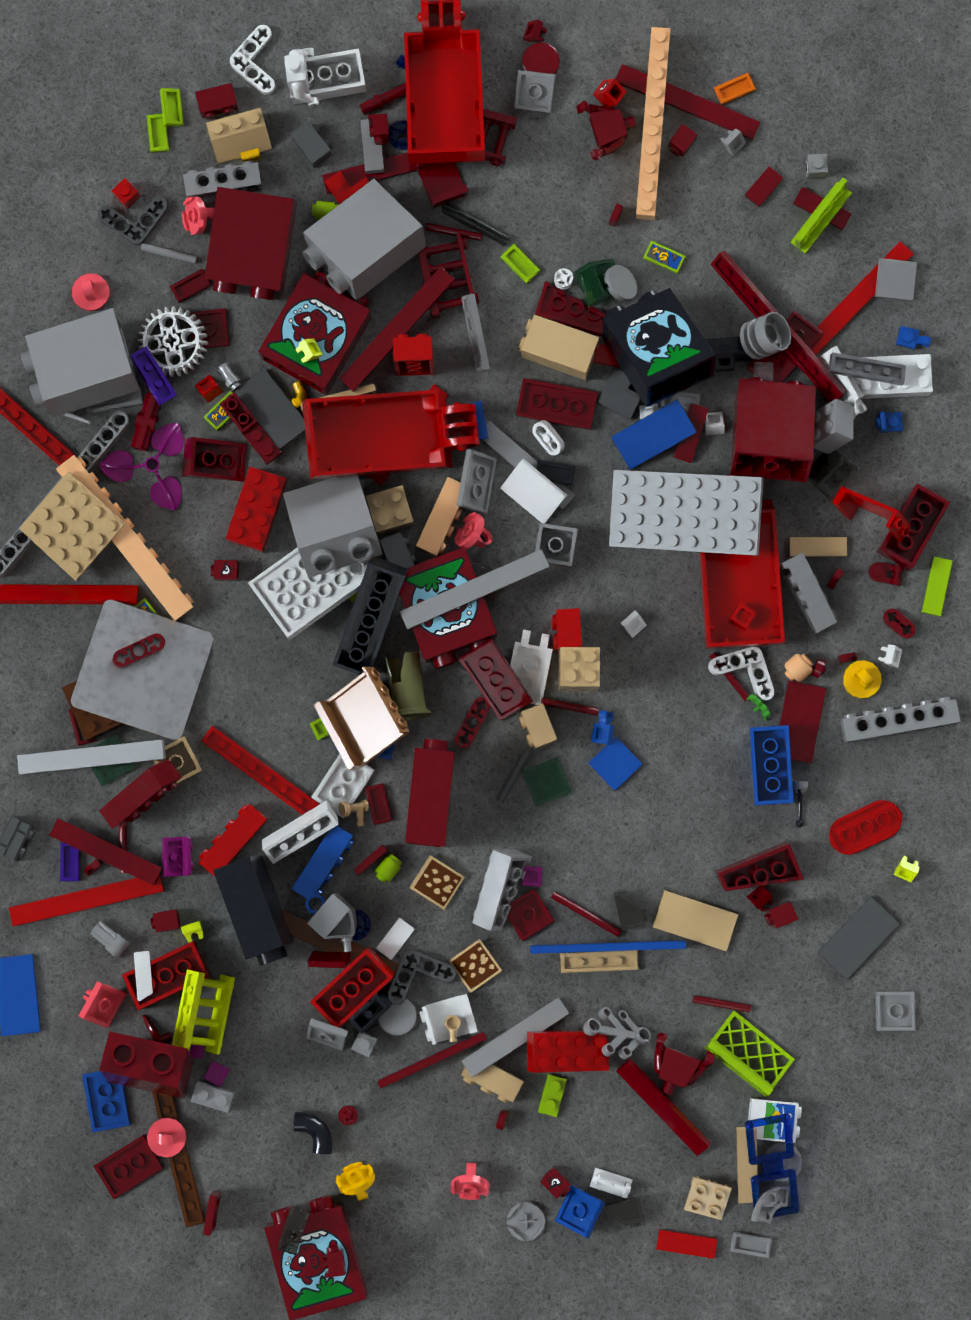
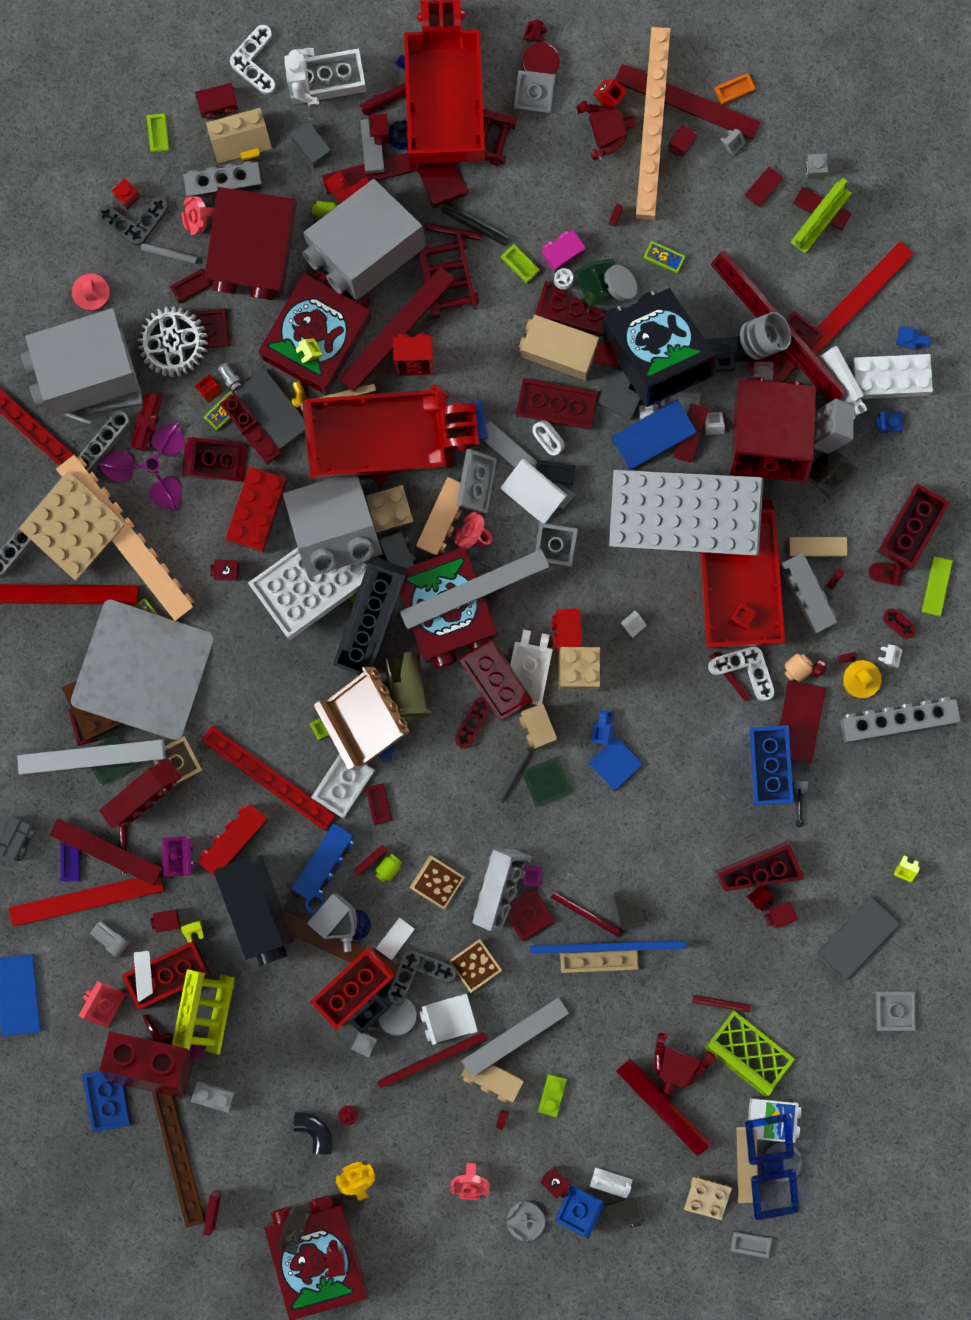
dark red tile [84,859,103,876] -> none
dark red tile [94,1135,164,1200] -> none
dark red beam [112,633,165,669] -> none
dark purple plate [129,346,177,406] -> none
coral tile [147,1117,187,1157] -> none
lime tile [160,88,184,127] -> none
magenta tile [204,1060,230,1087] -> none
white brick [262,800,339,864] -> none
light grey tile [306,1018,348,1051] -> none
dark red tile [307,951,351,968] -> none
tan piece [339,800,369,826] -> none
dark red brick [405,739,455,848] -> none
tan piece [445,1015,461,1042] -> none
light grey tile [461,294,490,372] -> none
red brick [527,1030,609,1073] -> none
dark red bar [541,697,598,716] -> none
light grey plant [583,1007,651,1060] -> none
tan tile [653,890,738,951] -> none
red tile [656,1229,717,1259] -> none
bright green piece [747,694,771,721] -> none
light grey tile [751,1186,790,1224] -> none
flat silver plate [828,352,906,386] -> none
red tile [828,800,902,855] -> none
red panel [832,486,911,542] -> none
light grey tile [875,258,917,301] -> none
none -> dark pink brick [541,230,586,273]

